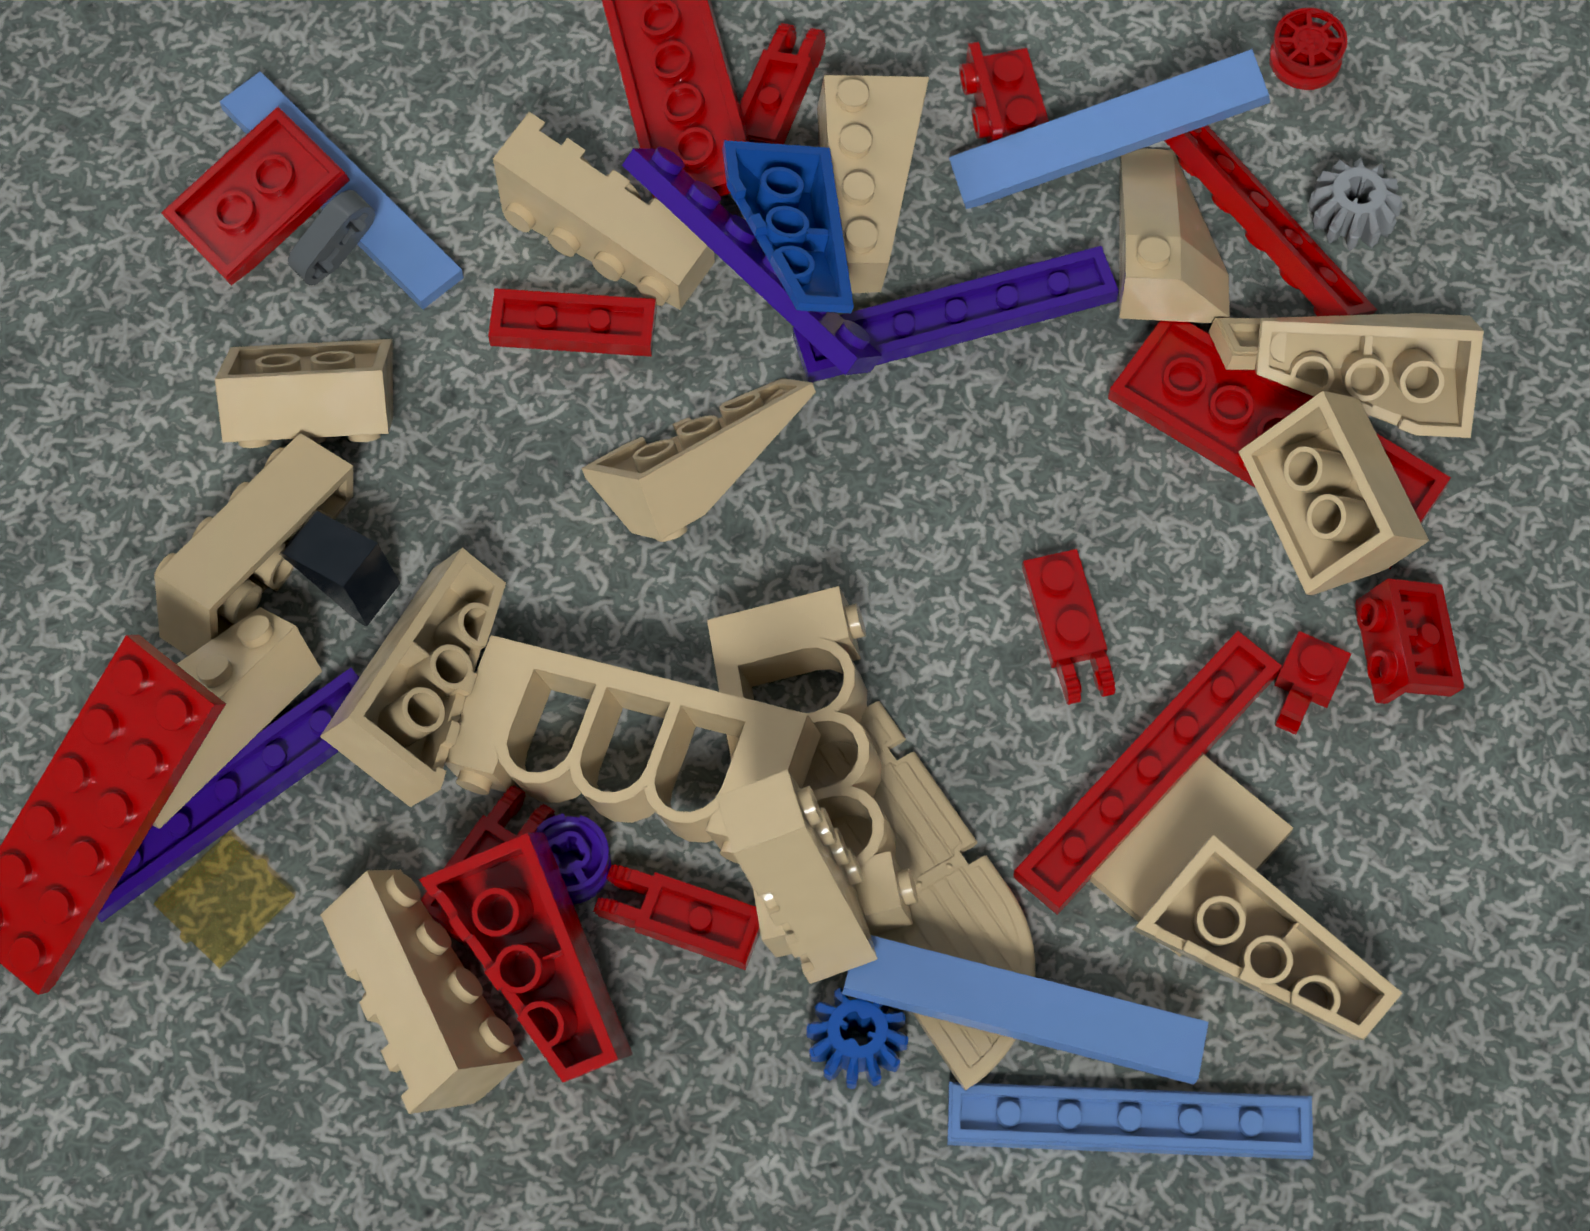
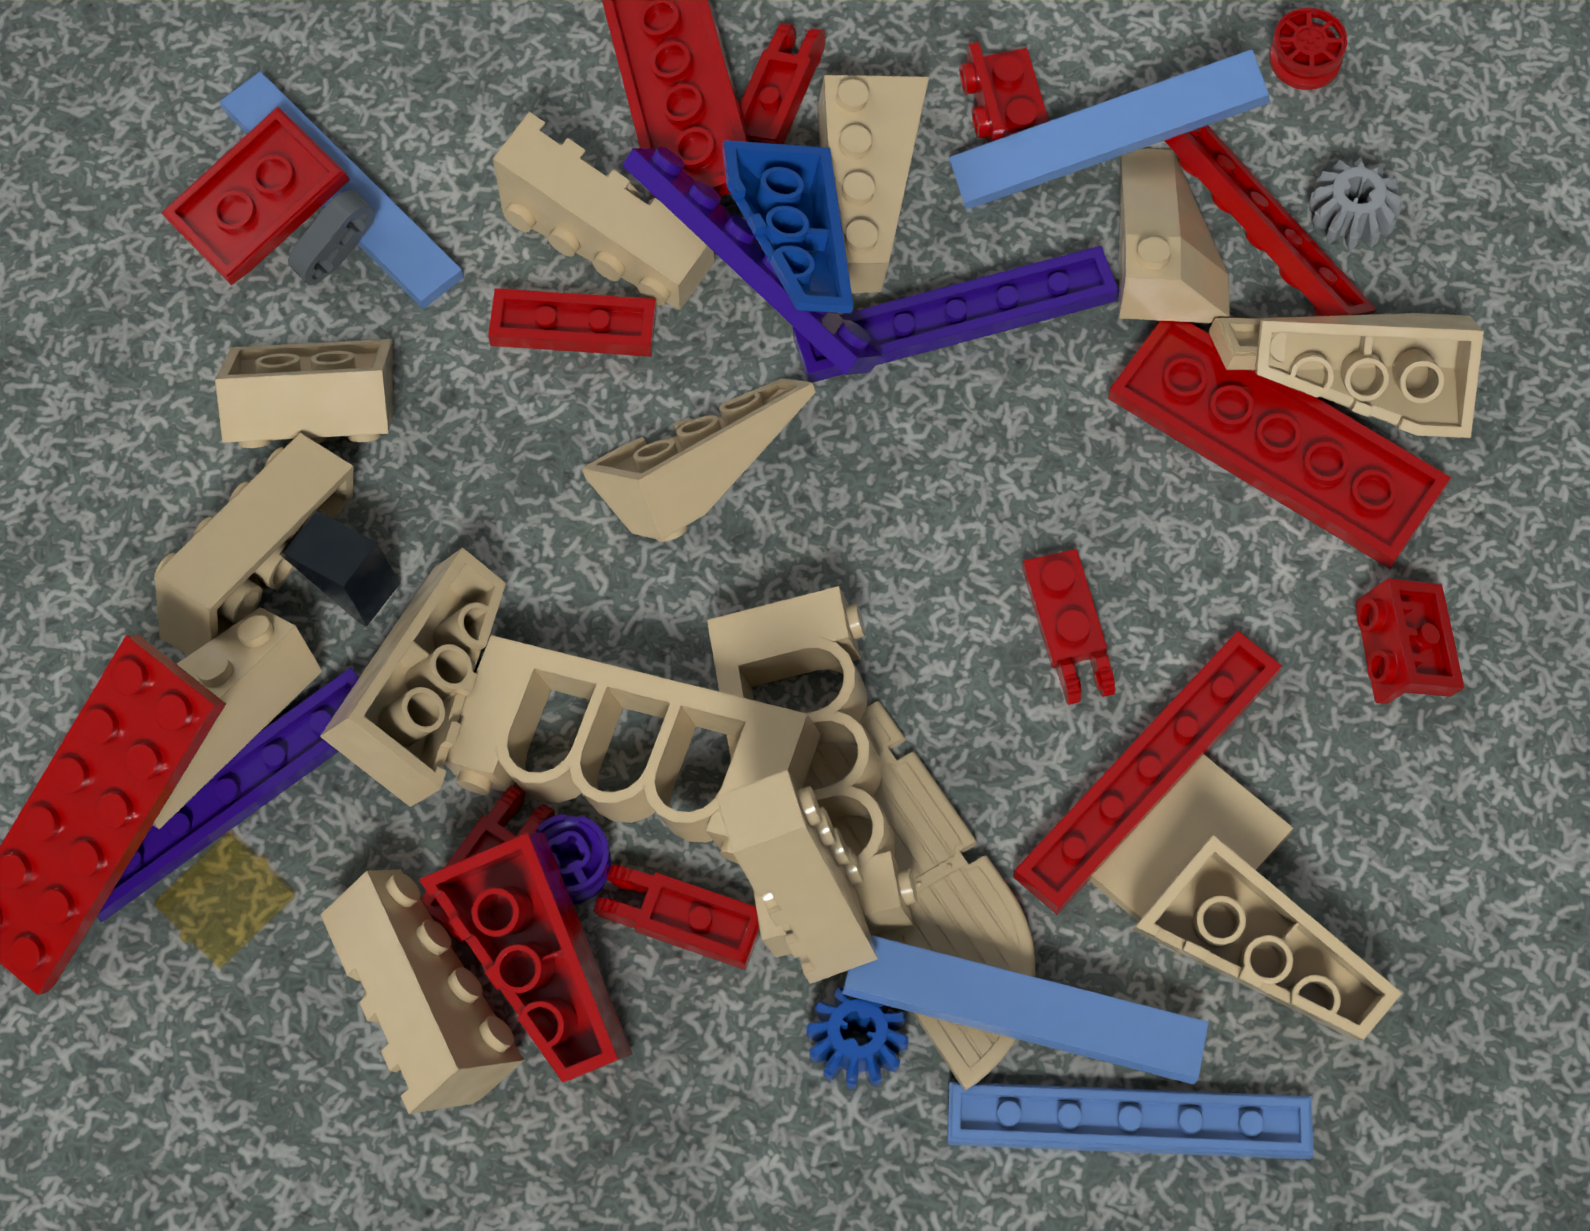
tan slope [1238,391,1429,595] -> none
red plate [1274,631,1352,735] -> none

